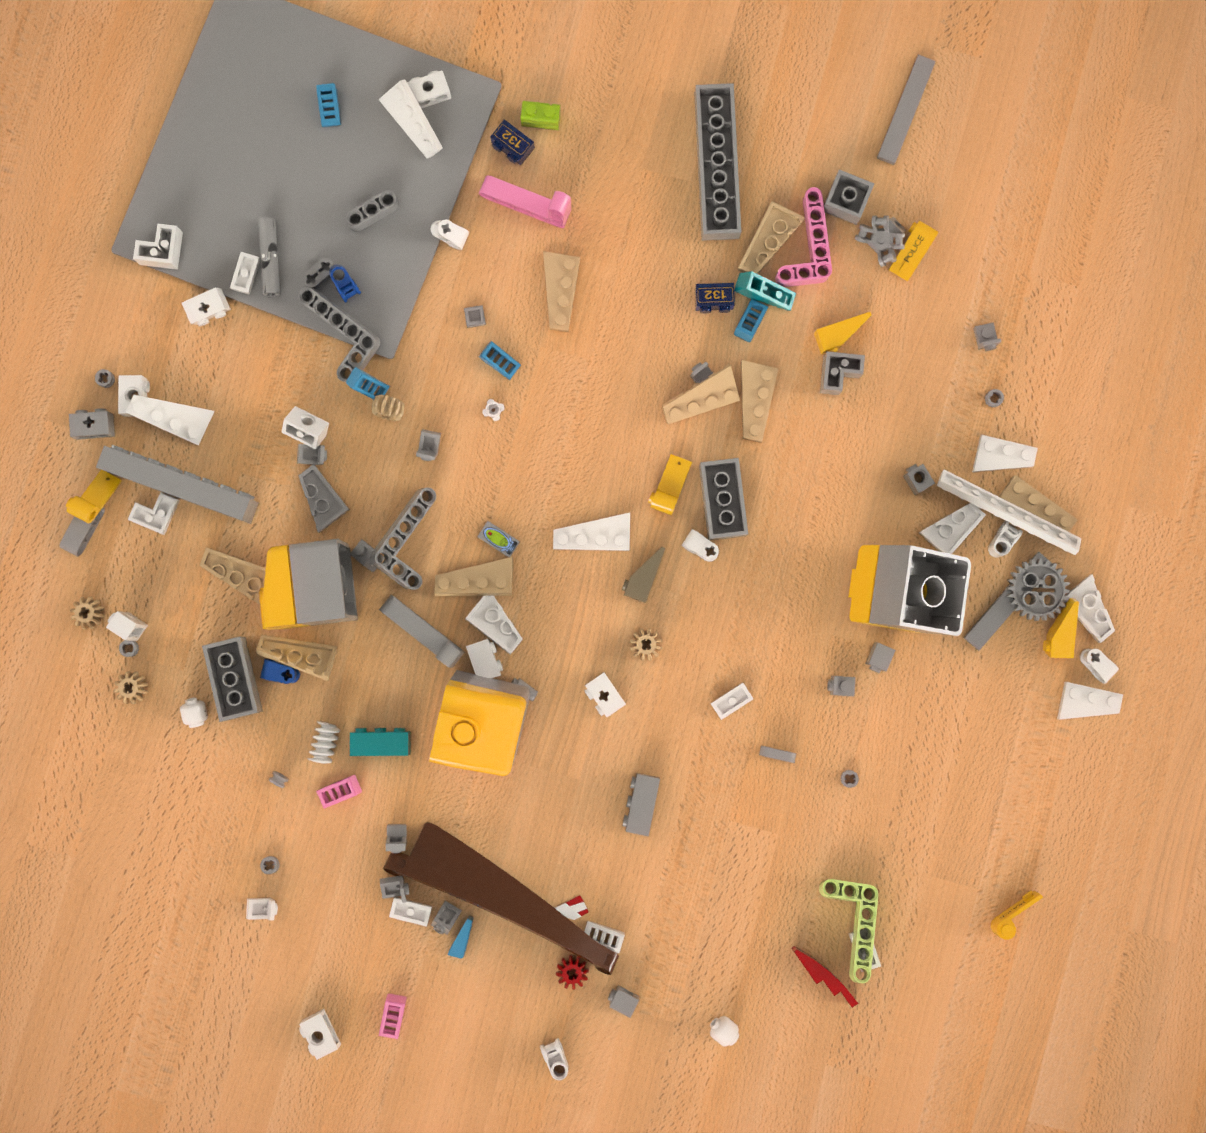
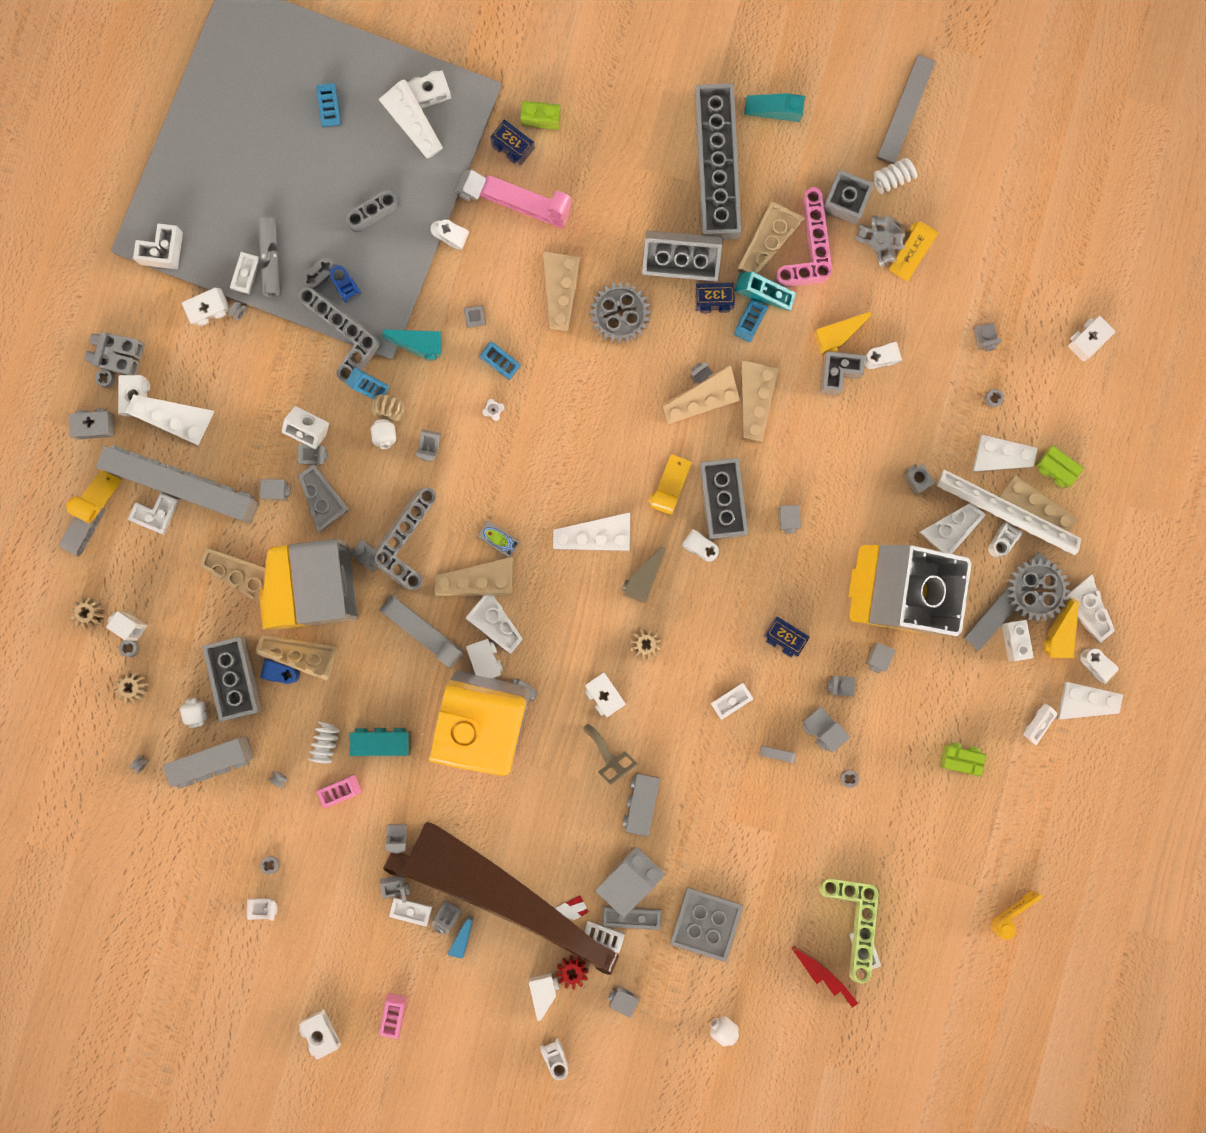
none -> light grey hips [84,332,145,375]
none -> light grey bush [129,755,149,774]
none -> light grey brick [163,737,254,789]
none -> light grey bush [228,301,247,321]
none -> light grey brick [260,479,290,501]
none -> white head [370,419,397,449]
none -> teal slope [382,329,441,361]
none -> brick [454,170,486,202]
none -> white slope [529,973,559,1021]
none -> dark tan piece [584,724,638,785]
none -> light grey gear [589,282,651,344]
none -> light grey slope [595,847,665,918]
none -> light grey tile [602,906,662,930]
none -> light grey brick [642,230,722,281]
none -> light grey plate [670,887,743,962]
none -> teal slope [744,93,805,122]
none -> clear blue brick [763,616,810,658]
none -> light grey brick [778,505,801,534]
none -> light grey brick [801,706,850,753]
none -> white piece [864,342,902,369]
none -> white piece [874,158,917,194]
none -> lime brick [940,742,986,777]
none -> white brick [1002,620,1034,661]
none -> white plate [1023,703,1057,745]
none -> lime brick [1035,445,1084,488]
none -> white brick [1068,316,1116,362]

